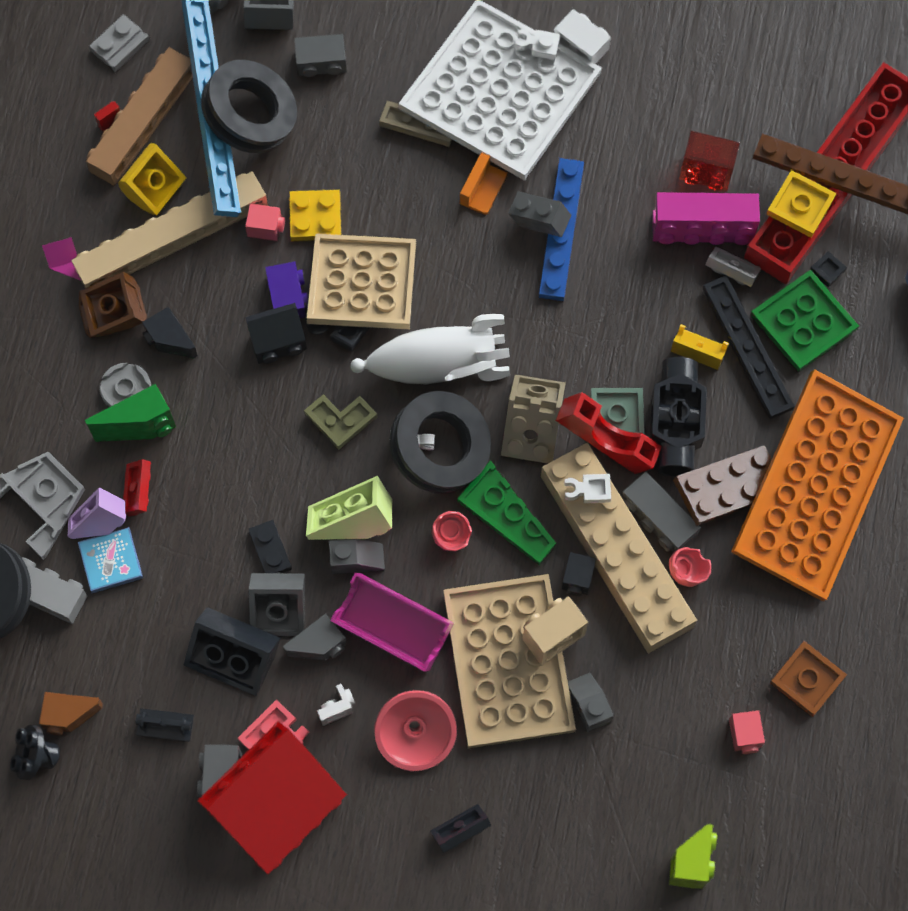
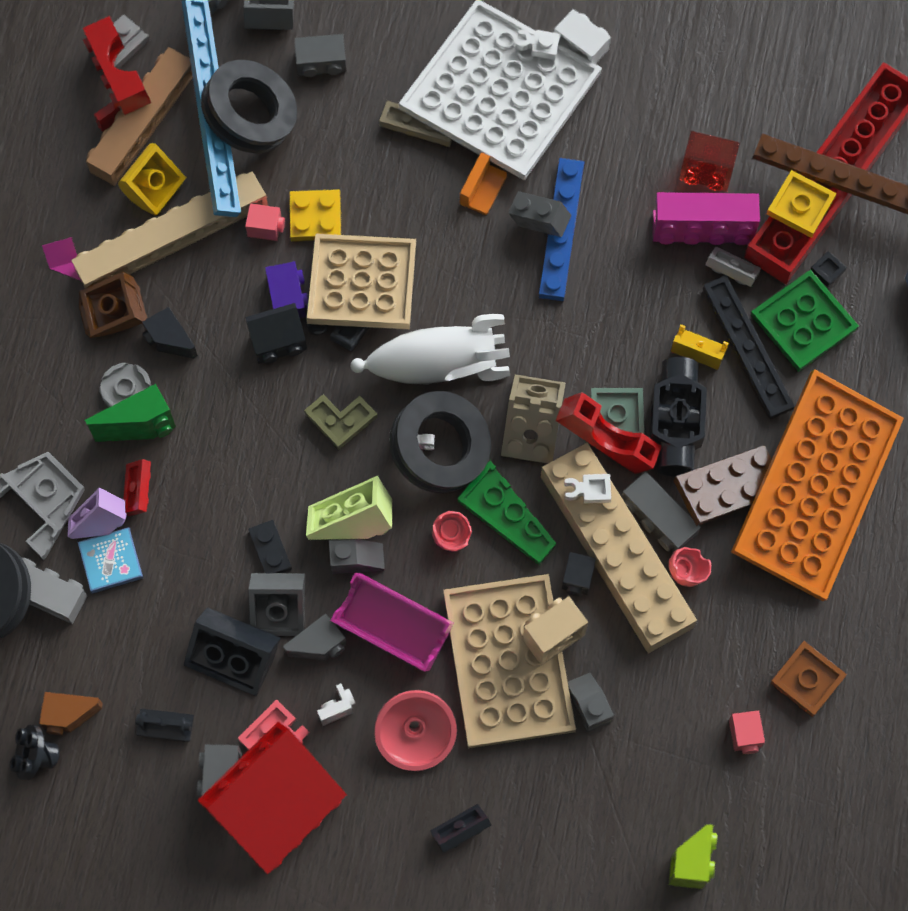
none -> red arch [83,16,152,115]

